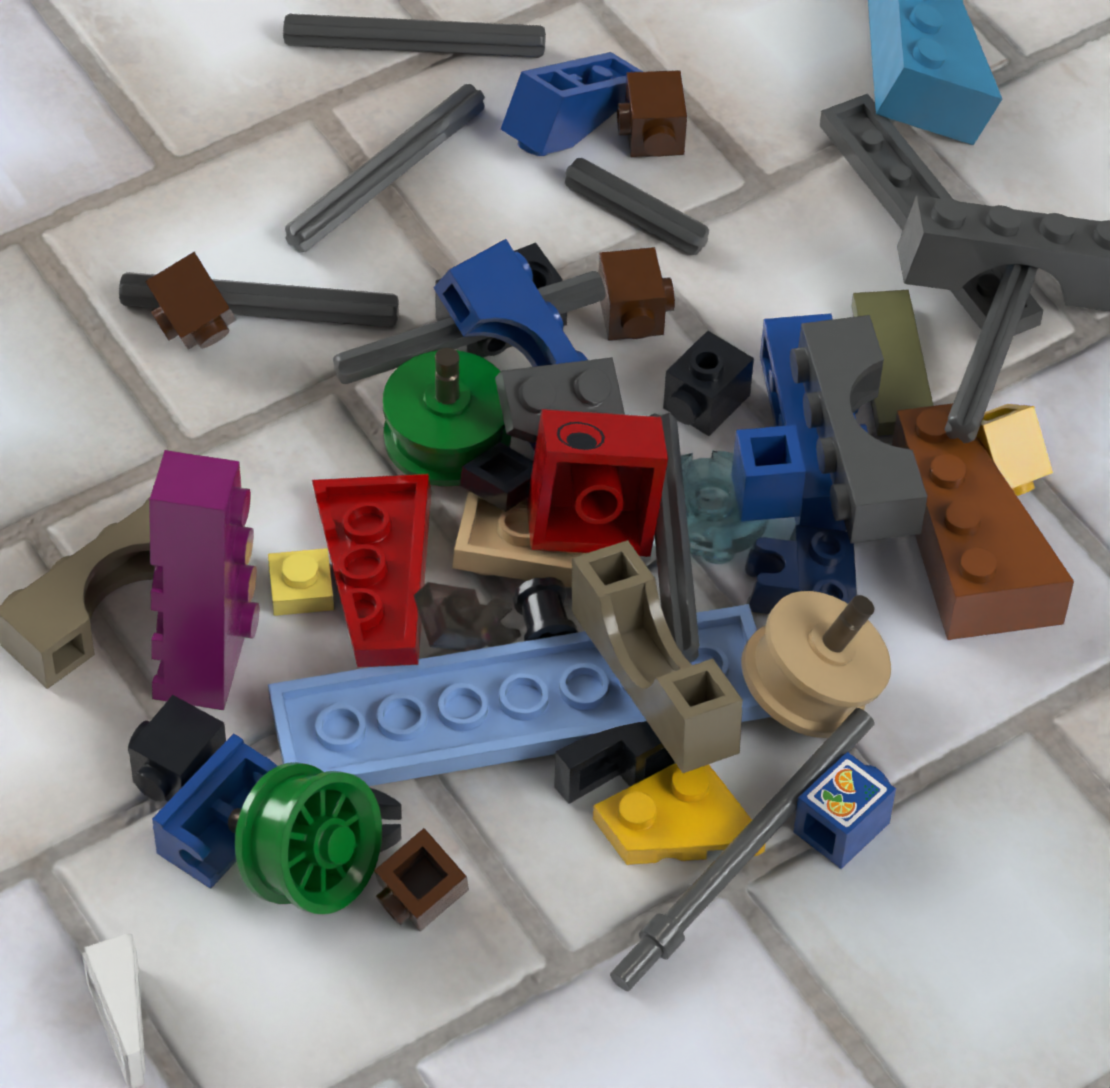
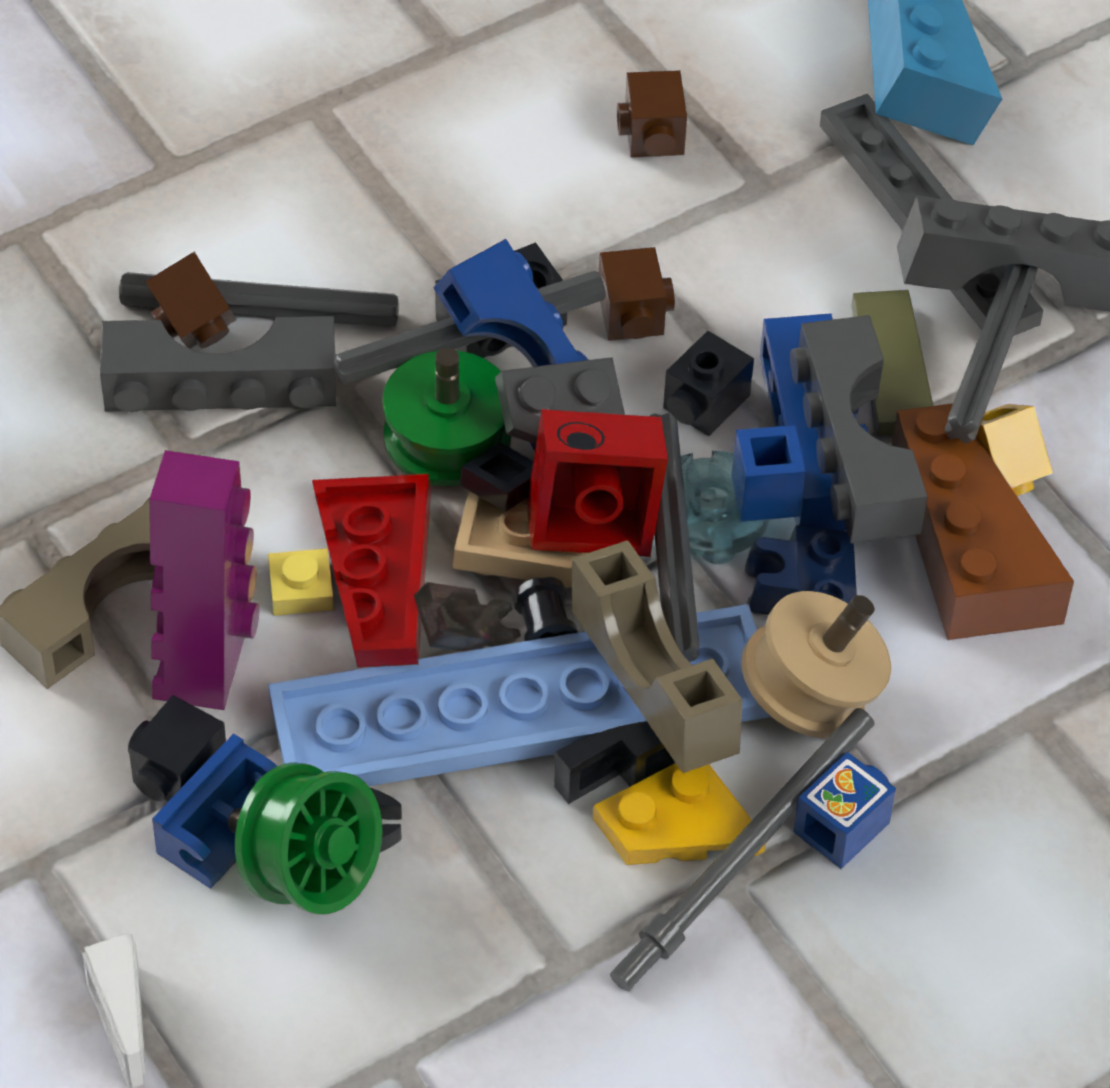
dark grey axle [283,13,546,57] -> none
dark grey axle [285,84,485,252] -> none
reddish brown brick [374,828,469,932] -> none
blue slope [500,52,643,156] -> none
dark grey axle [565,158,709,255] -> none
none -> dark grey arch [100,316,336,412]

